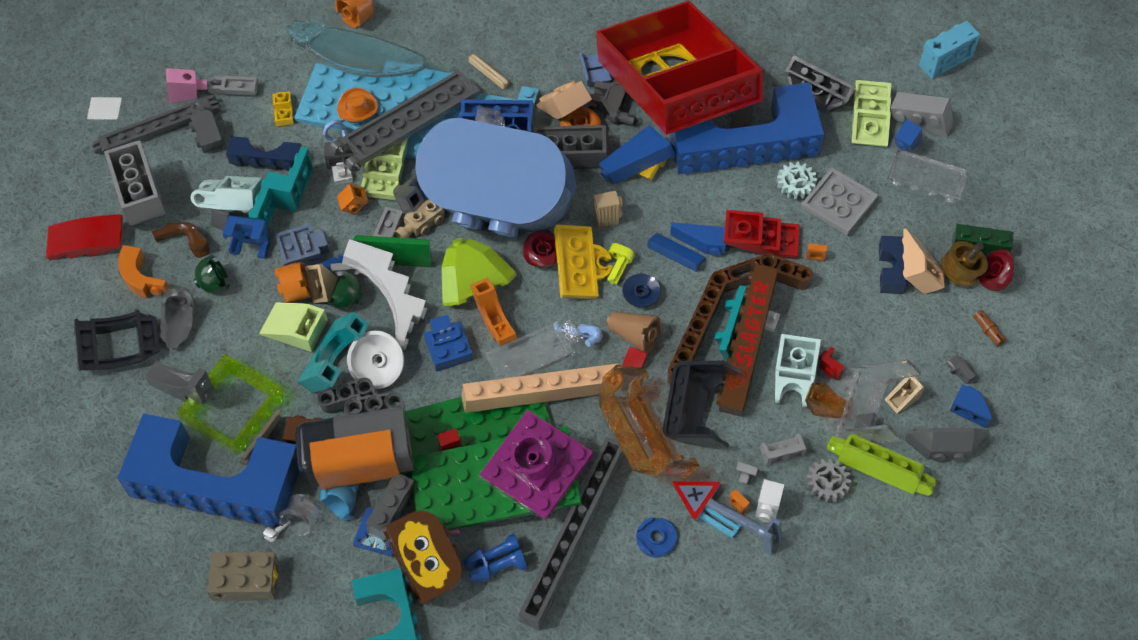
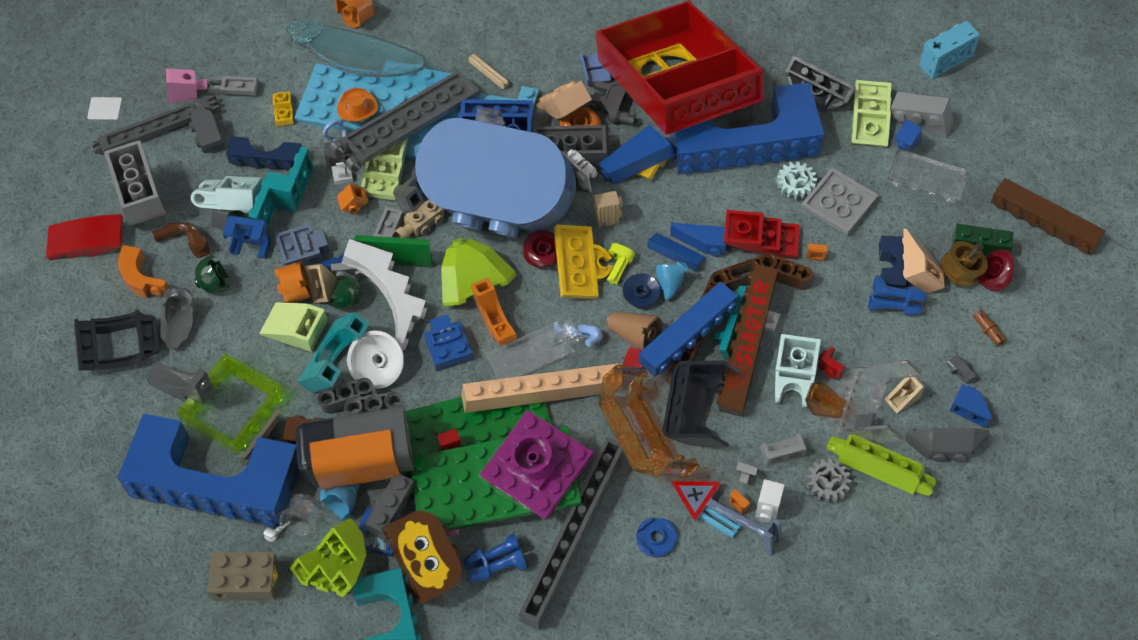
none -> lime brick [290,518,366,597]
none -> white hinge [564,149,597,193]
none -> blue brick [638,282,738,377]
none -> dark azure hat [656,261,688,300]
none -> blue piece [868,276,928,315]
none -> reddish brown brick [990,178,1106,255]

